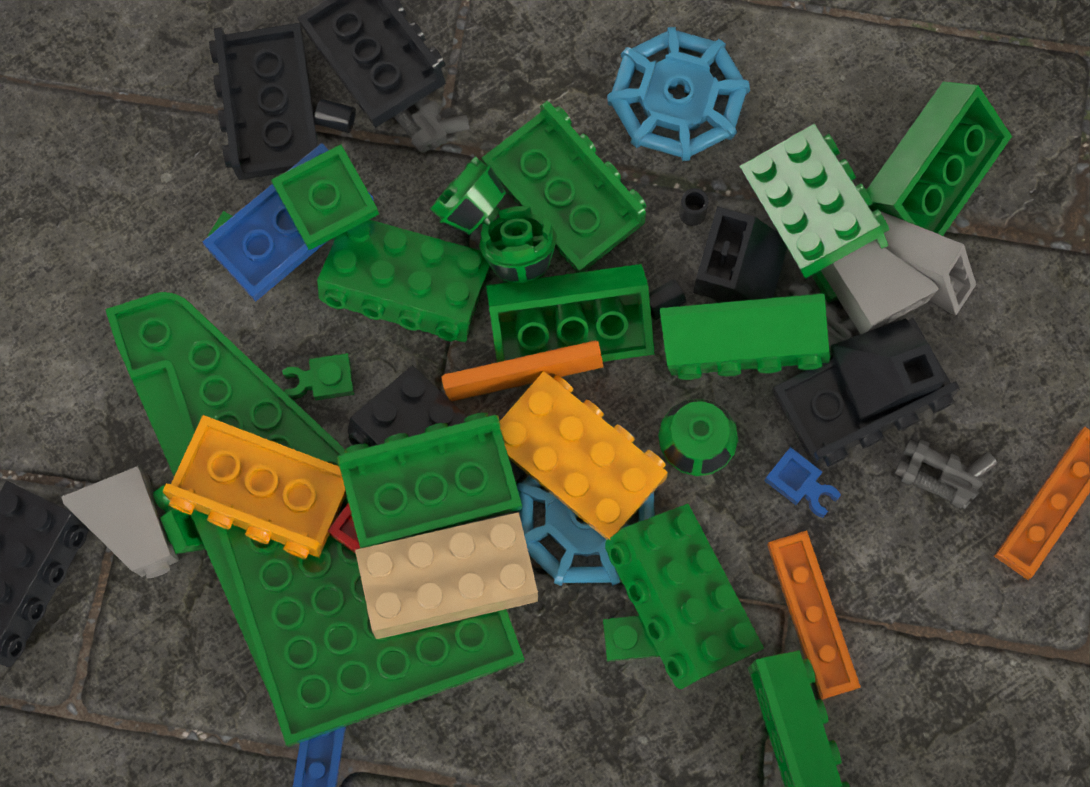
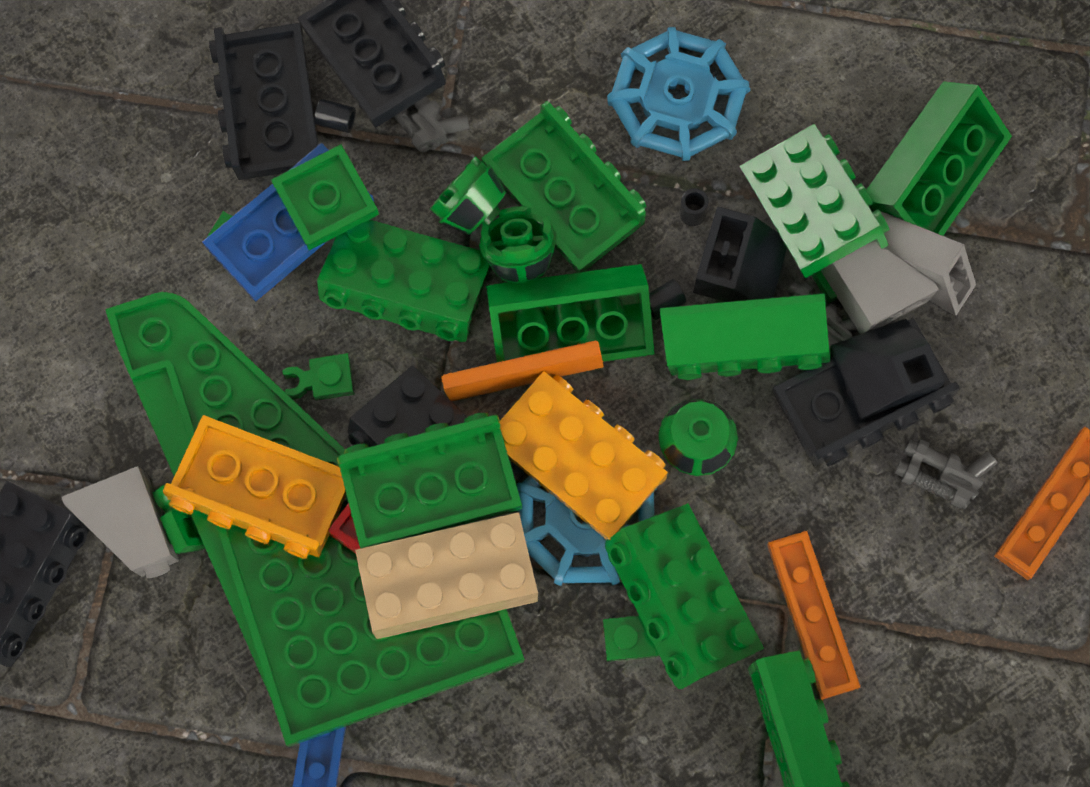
blue plate [764,447,841,518] -> none

